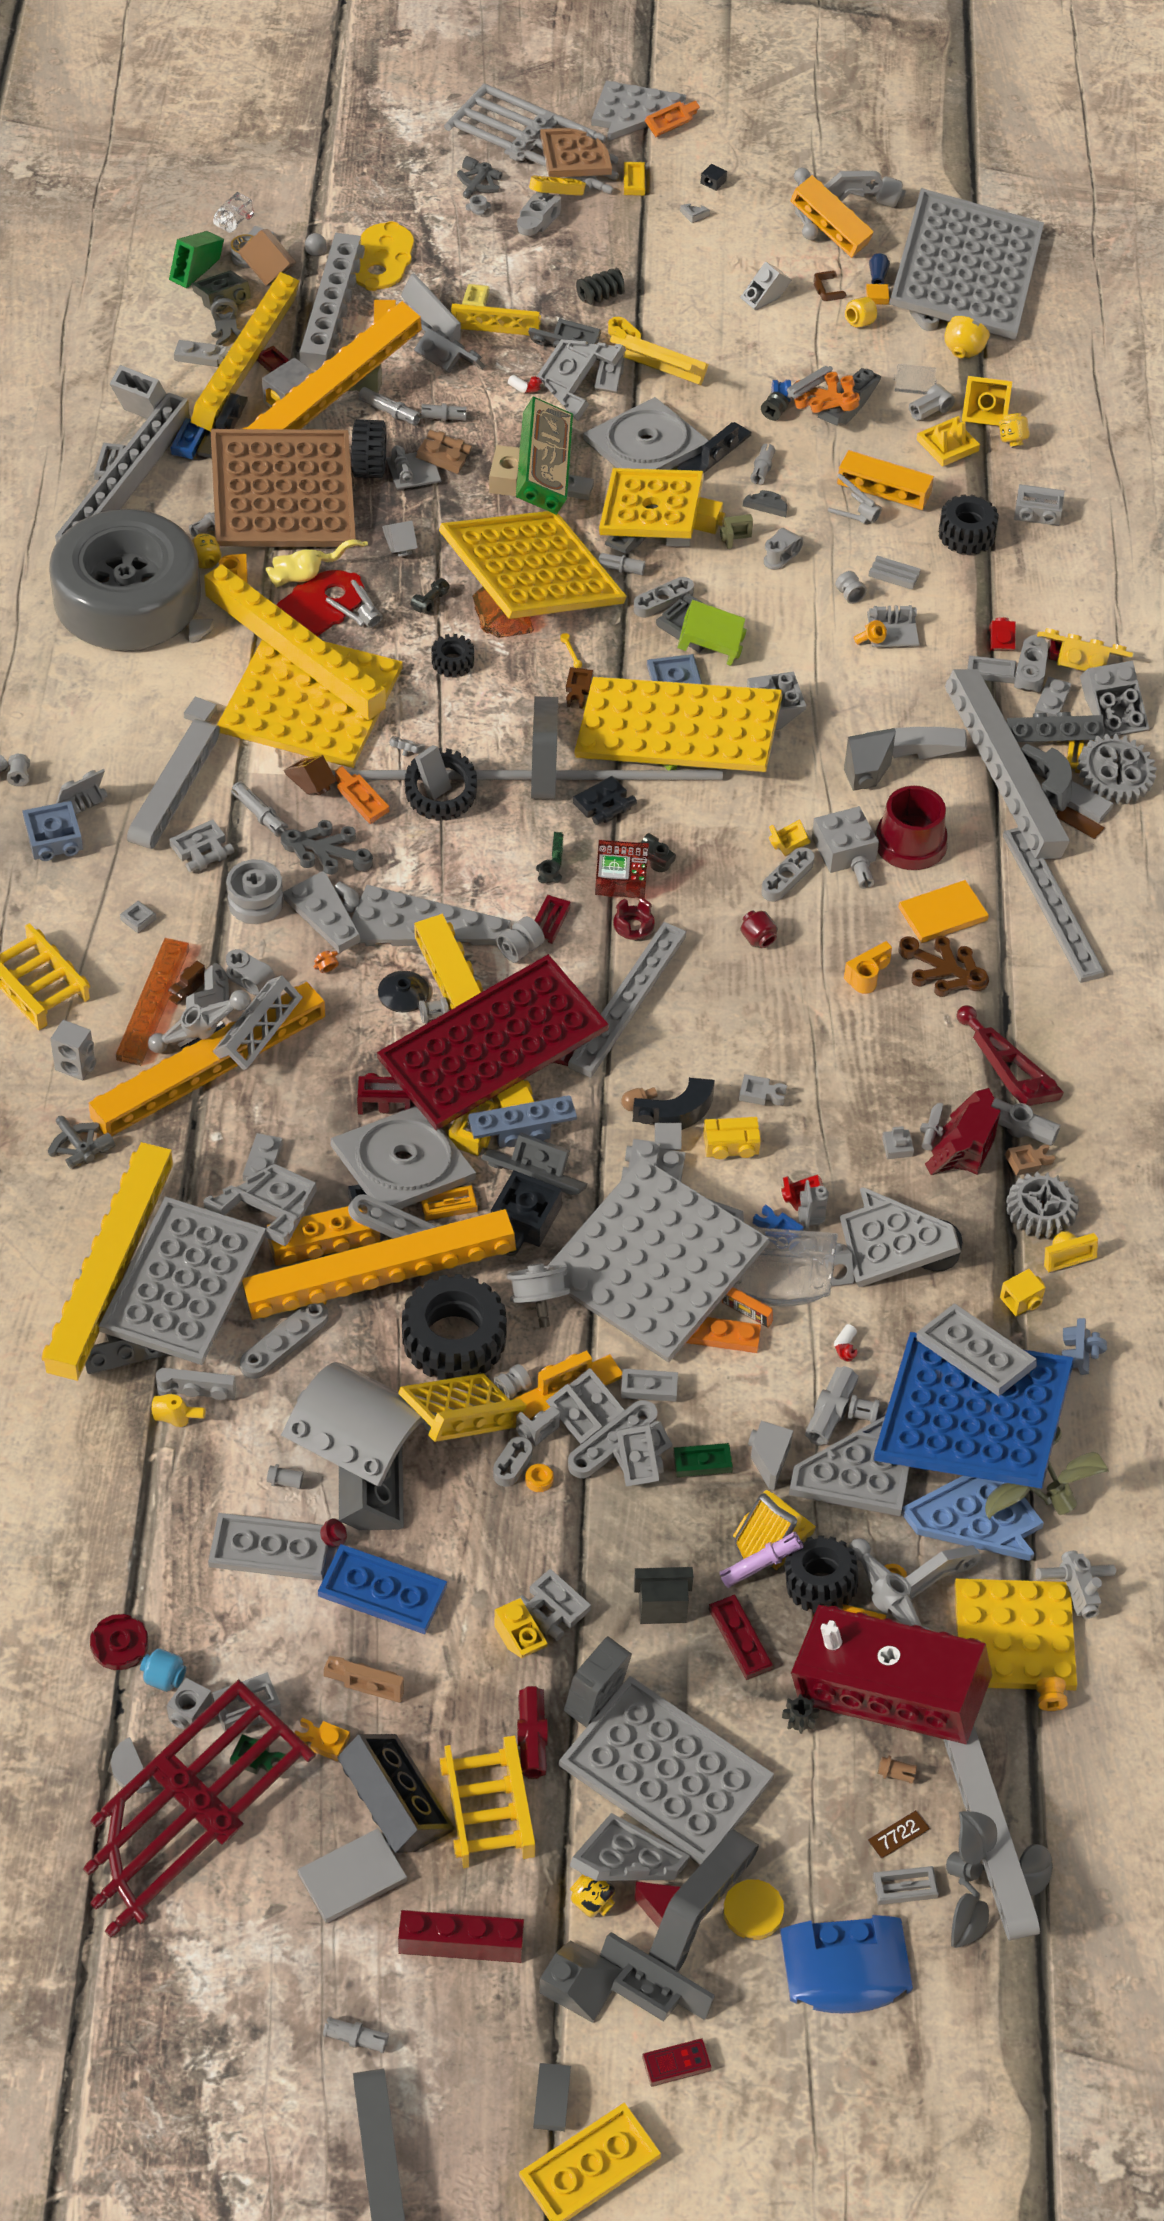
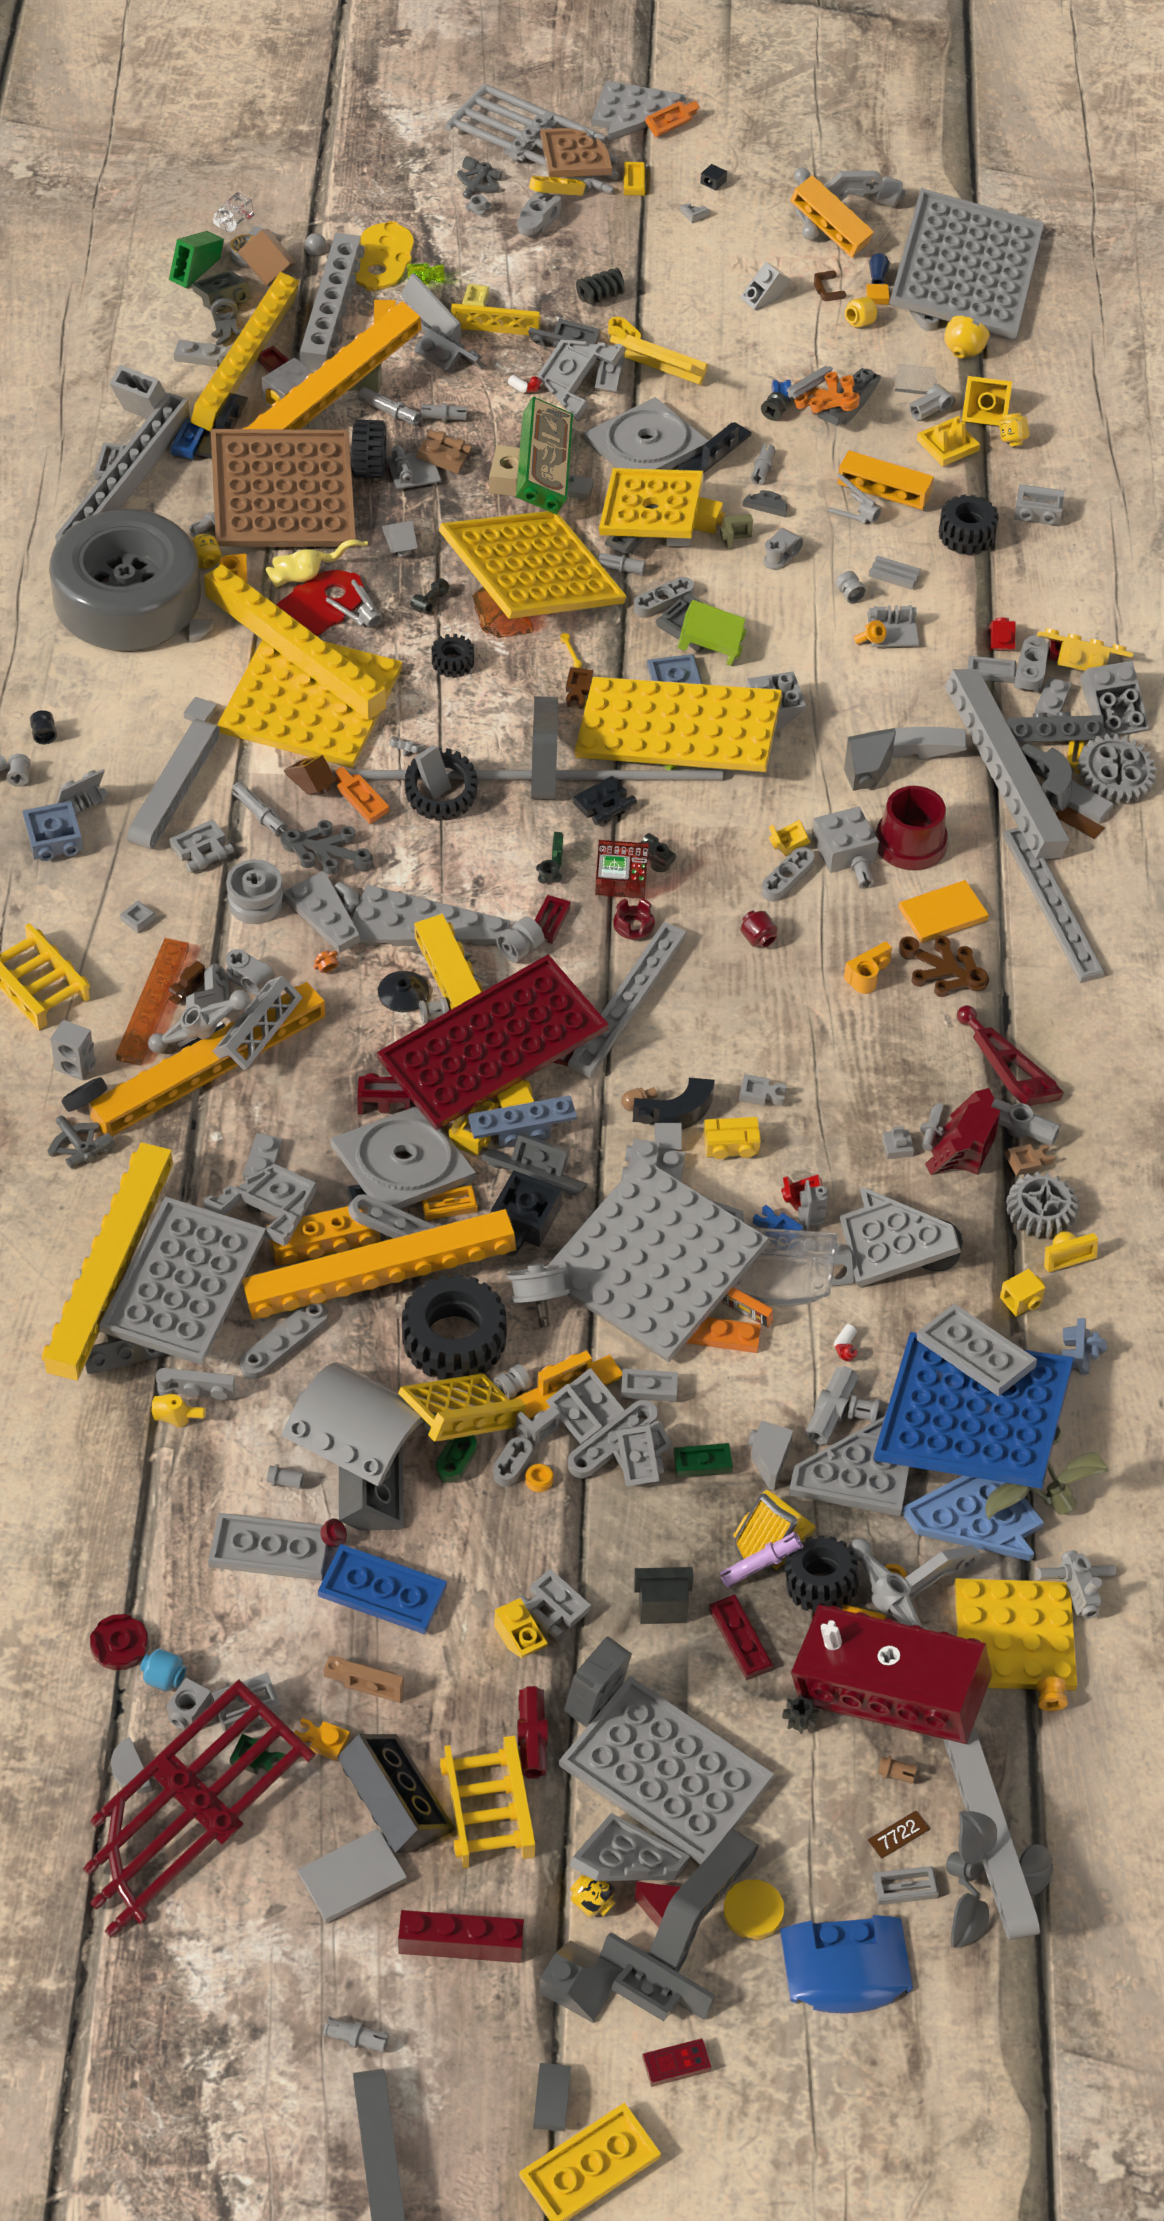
none -> black wheel [30,710,57,745]
none -> black tyre [61,1077,108,1112]
none -> clear neon green plate [407,263,445,284]
none -> dark green plate [436,1435,477,1482]

